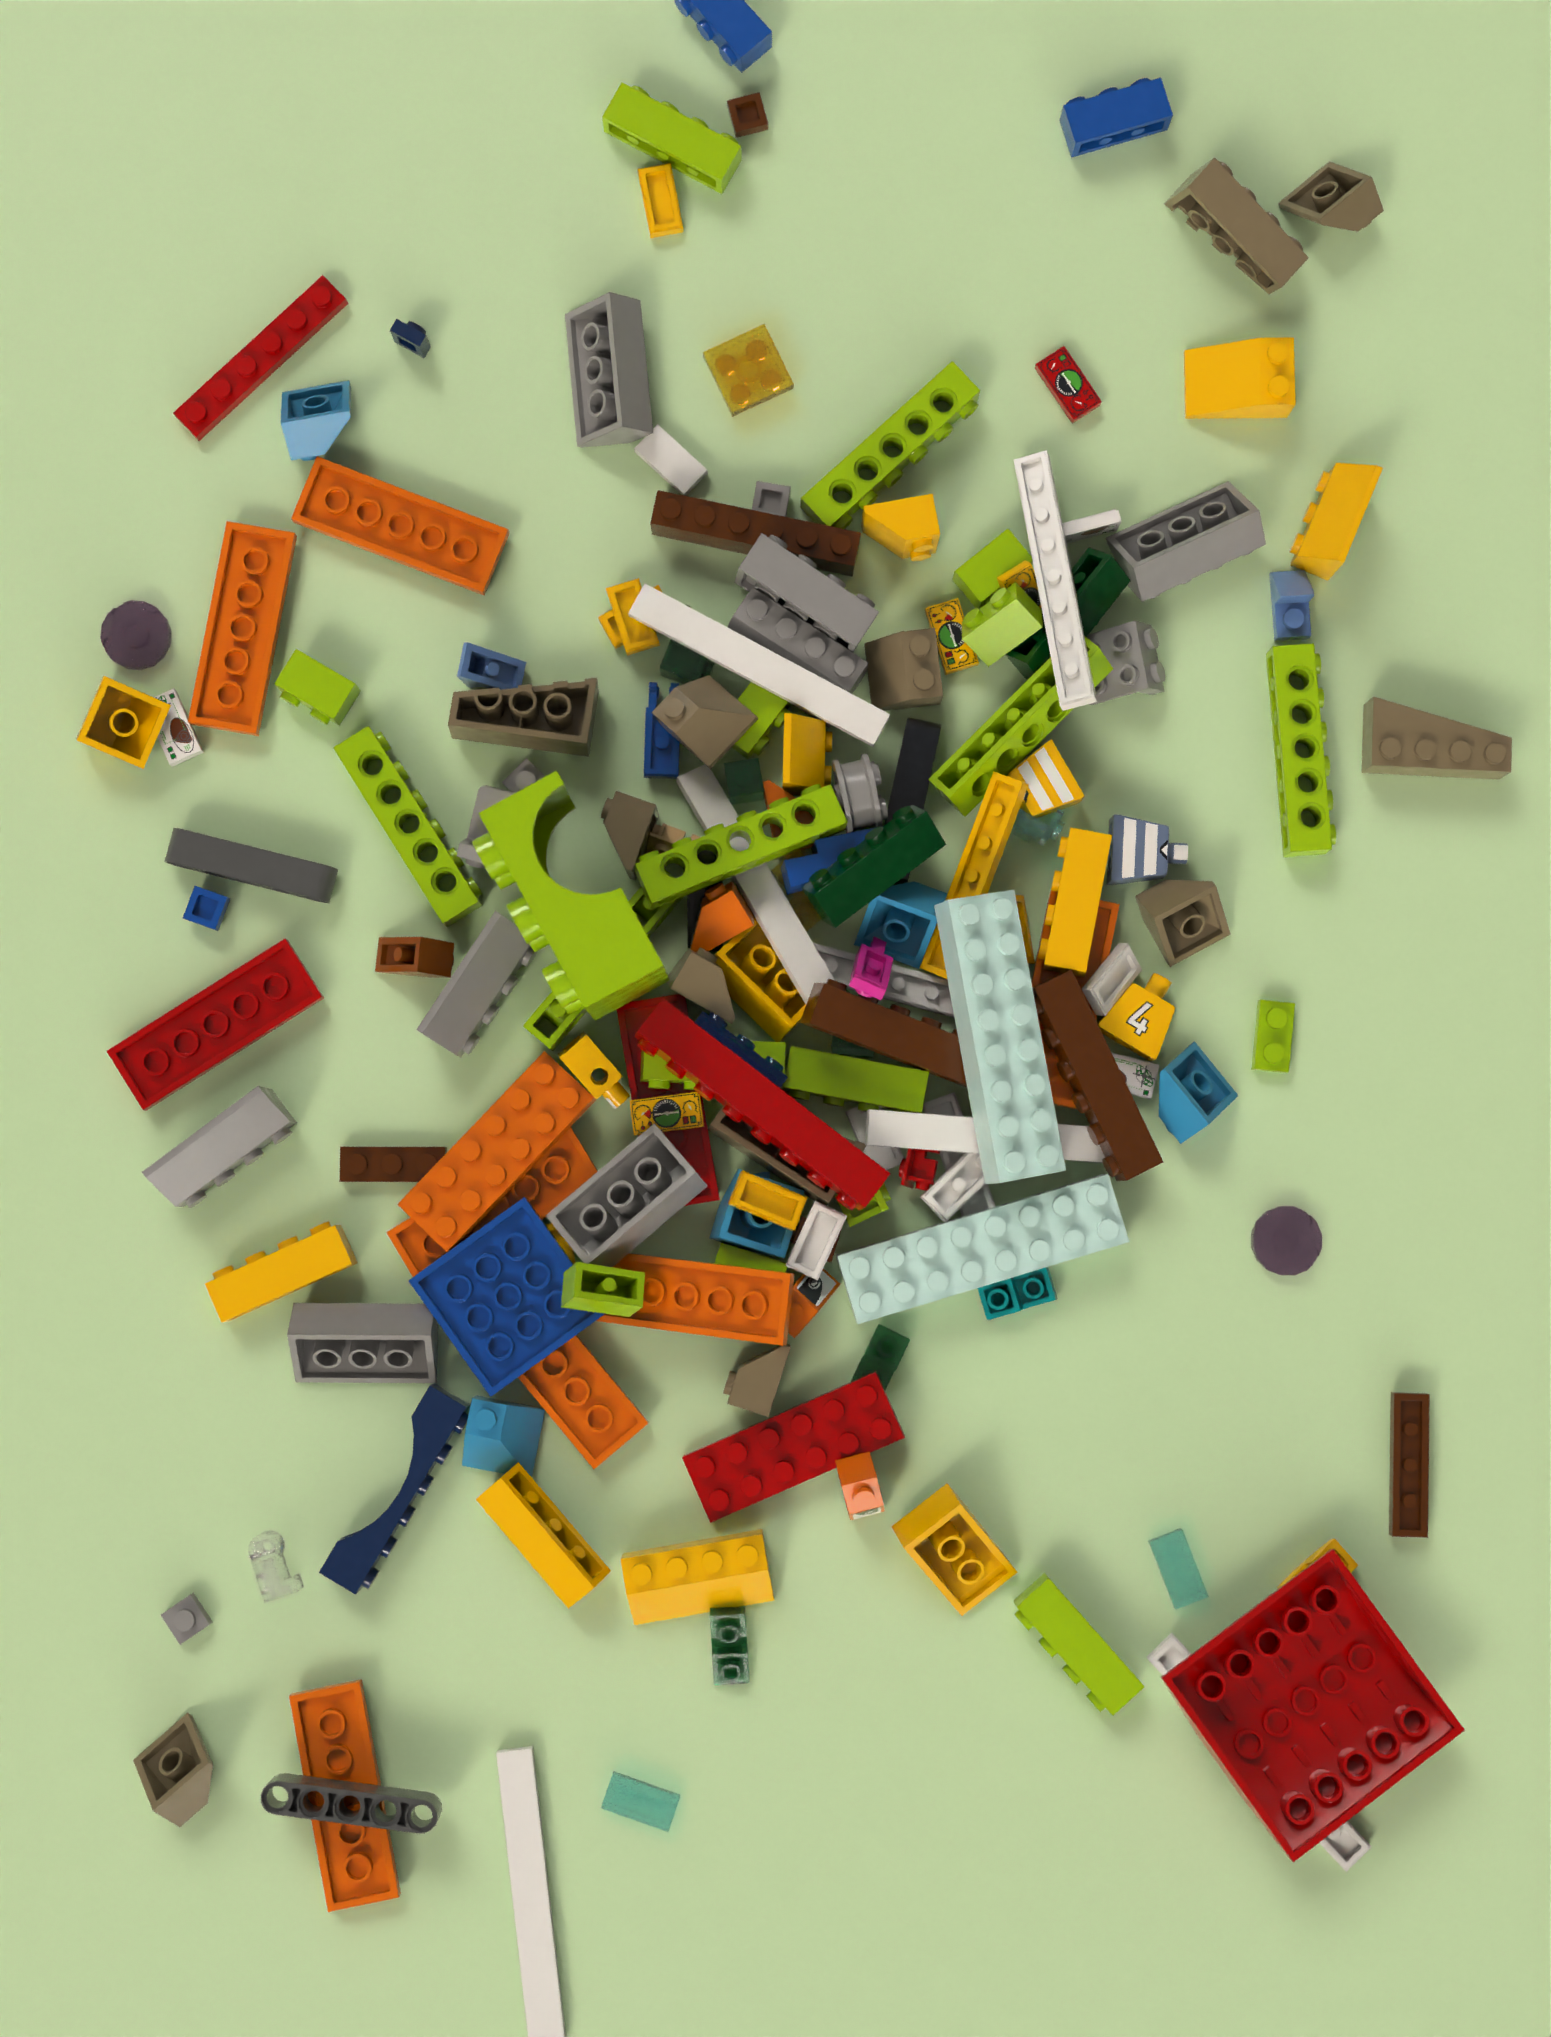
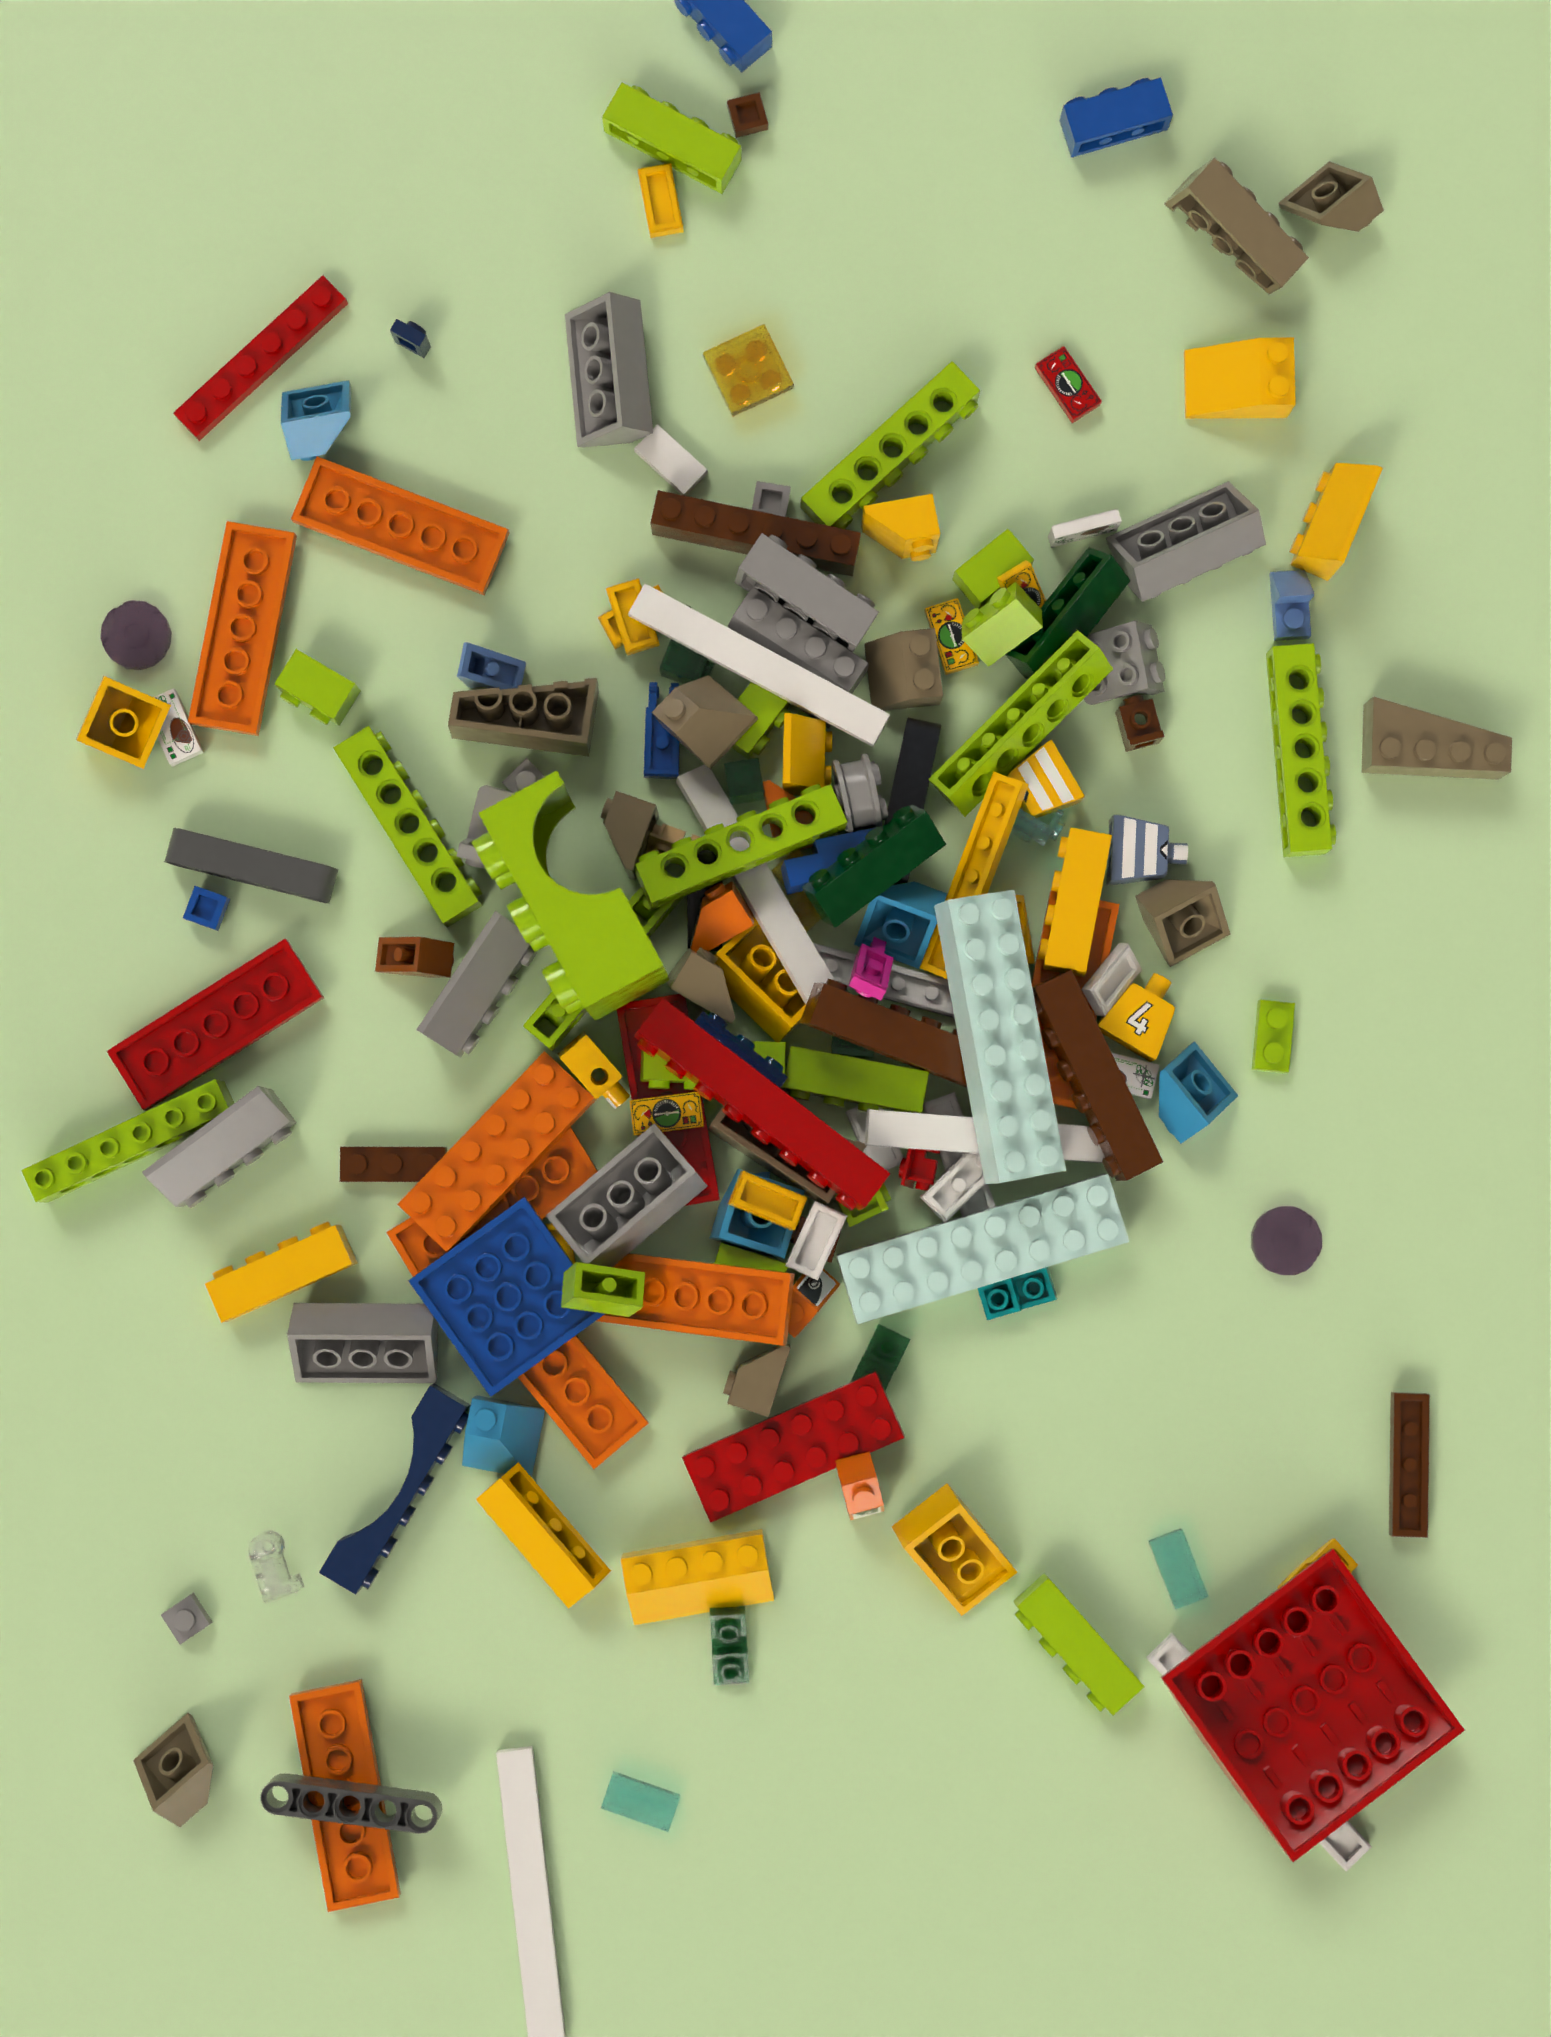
white tile [1014,450,1097,711] -> none
none -> lime brick [21,1079,234,1203]
none -> reddish brown brick [1115,695,1164,752]

